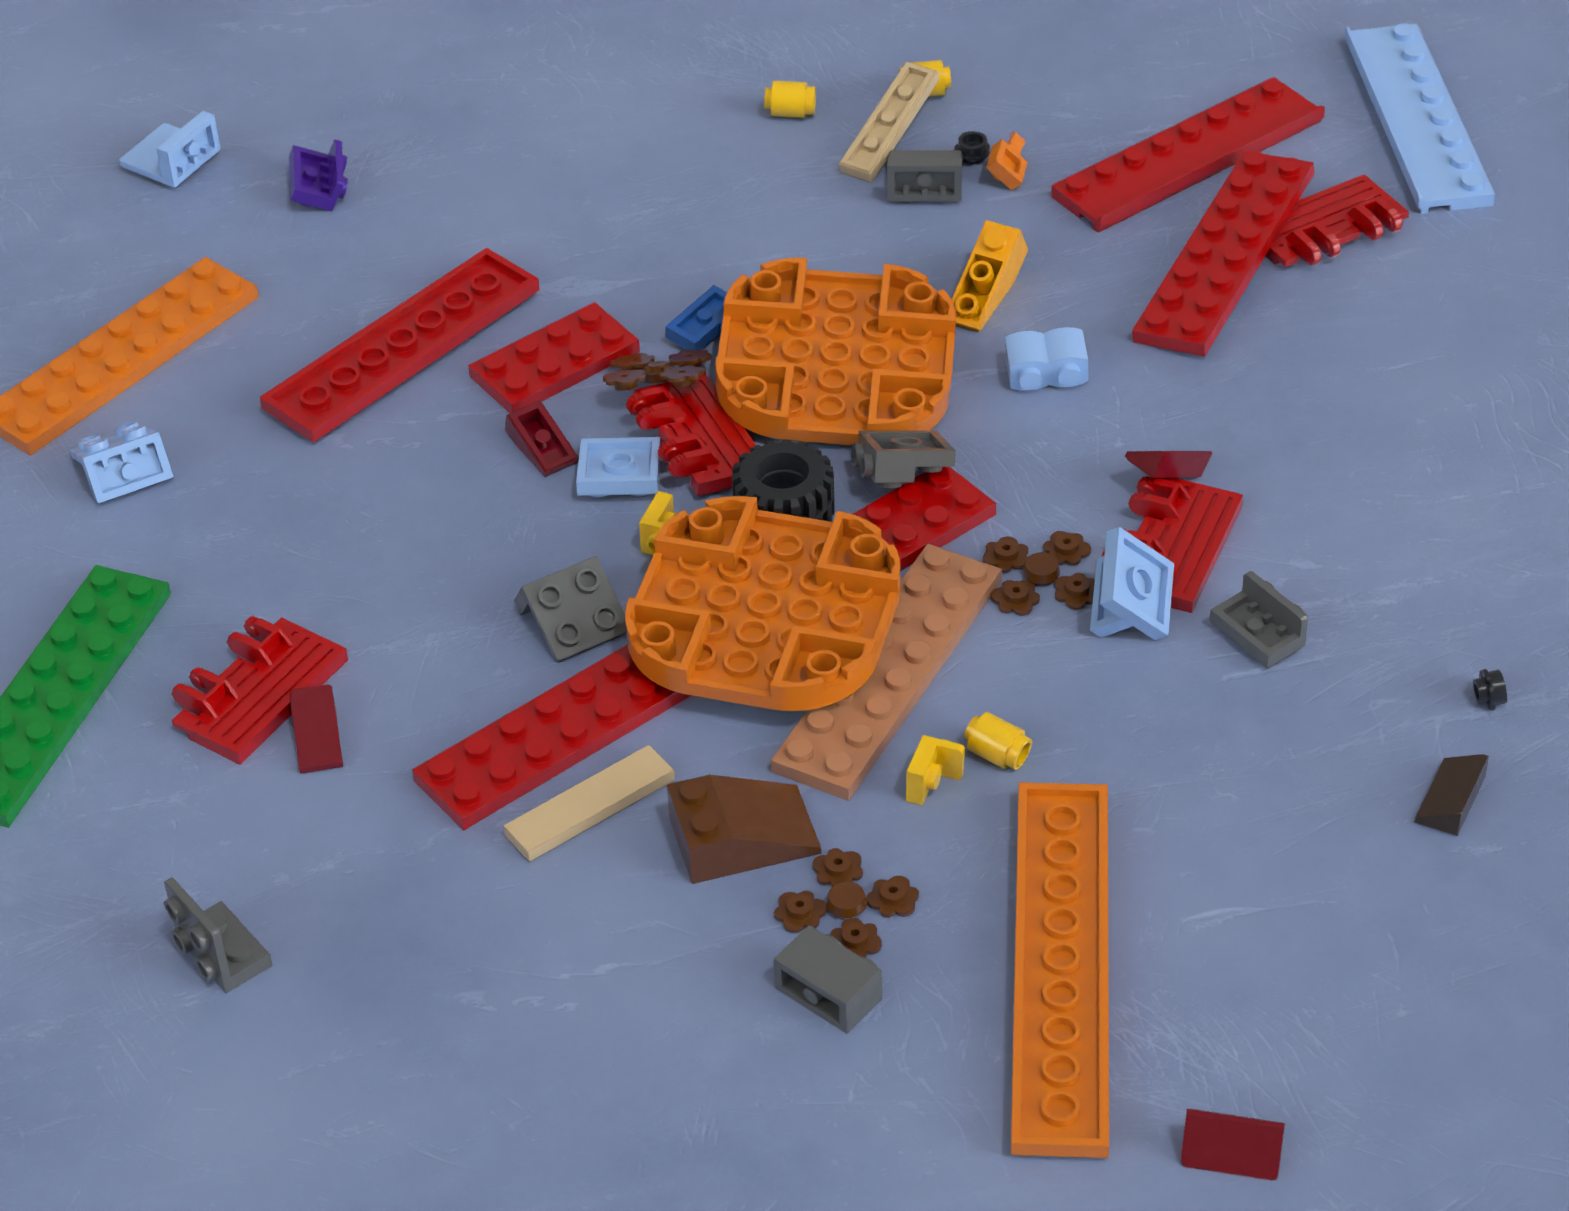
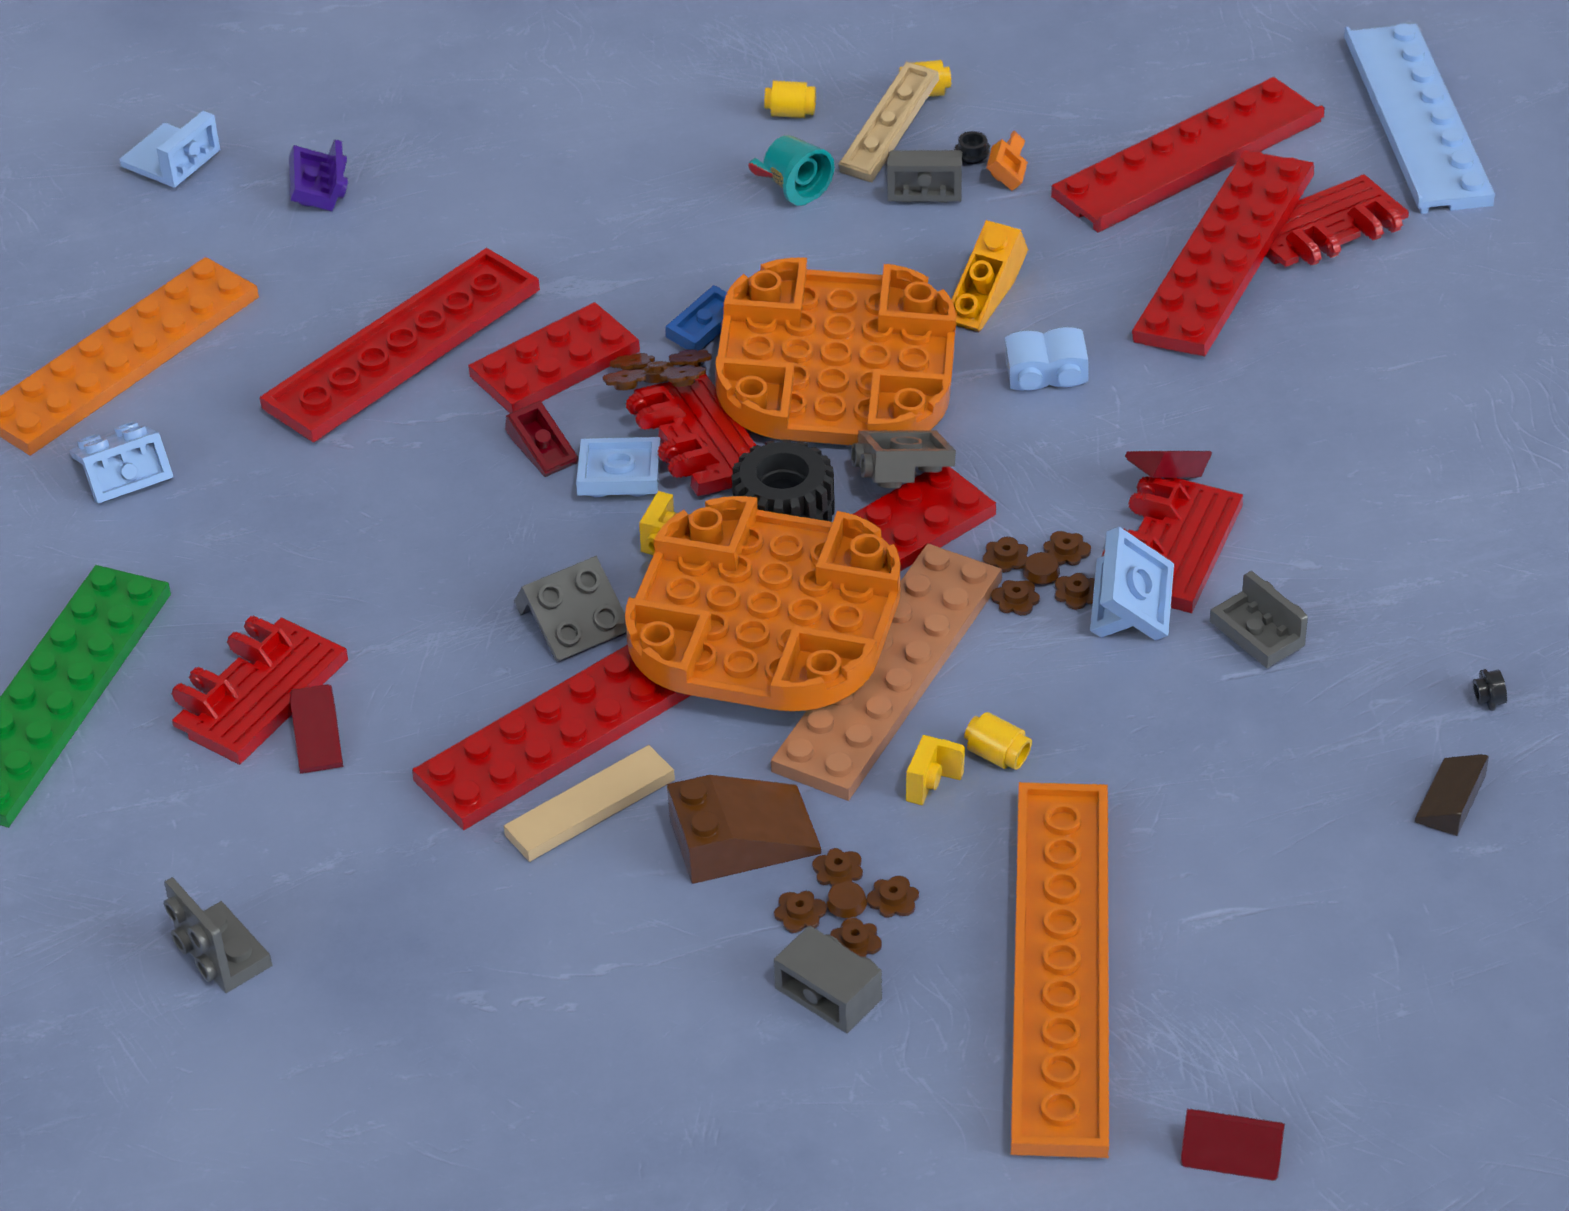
none -> teal hat [748,135,835,206]

